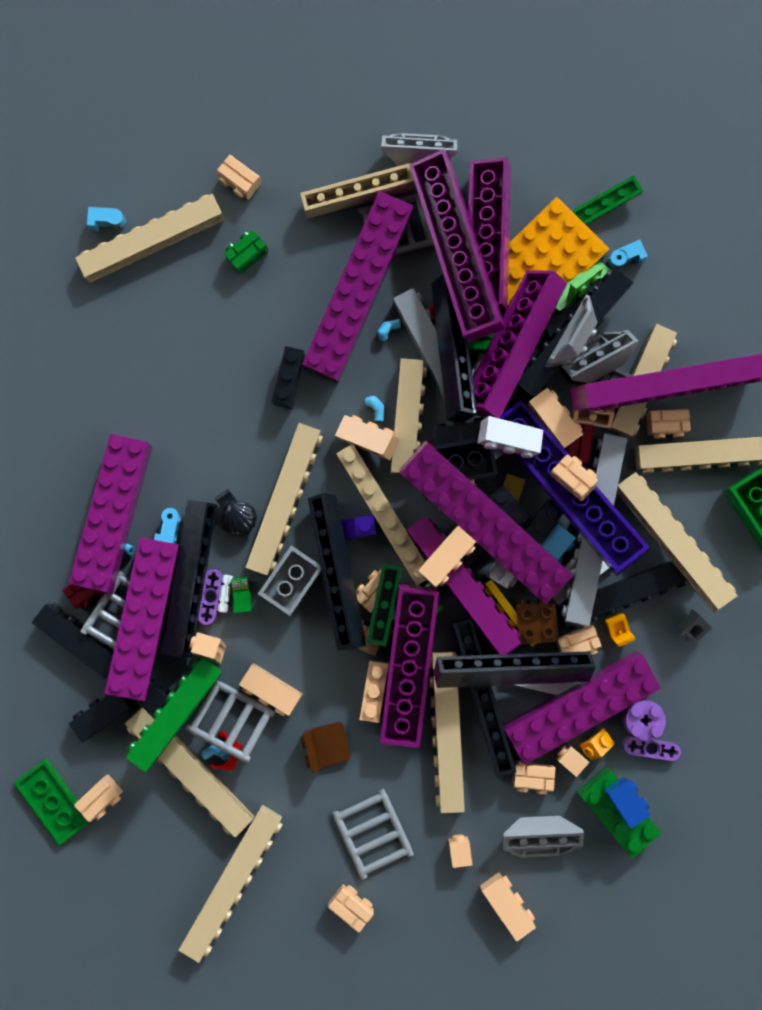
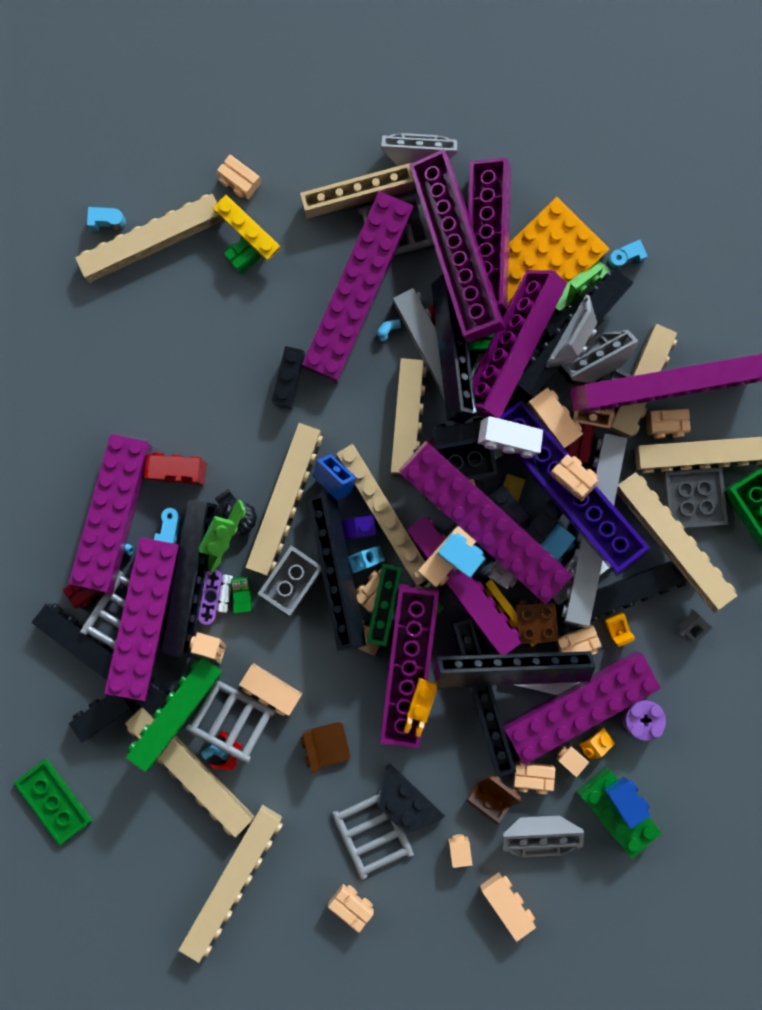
light nougat brick [74,774,123,822] -> none
light nougat brick [335,415,399,461] -> none
light nougat brick [360,659,389,723] -> none
medium azure arm [365,396,384,422] -> none
tan brick [429,651,465,813] -> none
green plate [572,175,643,225] -> none
medium lavender beam [622,736,681,761] -> none
none -> red wedge [143,452,207,486]
none -> bright green bracket [199,500,246,573]
none -> yellow plate [213,195,281,261]
none -> blue brick [312,454,357,501]
none -> medium azure leg [348,546,385,573]
none -> black wing [377,763,445,834]
none -> light orange hinge [403,678,438,737]
none -> medium azure brick [437,533,485,578]
none -> reddish brown bracket [466,775,522,825]
none -> dark grey plate [663,468,728,528]

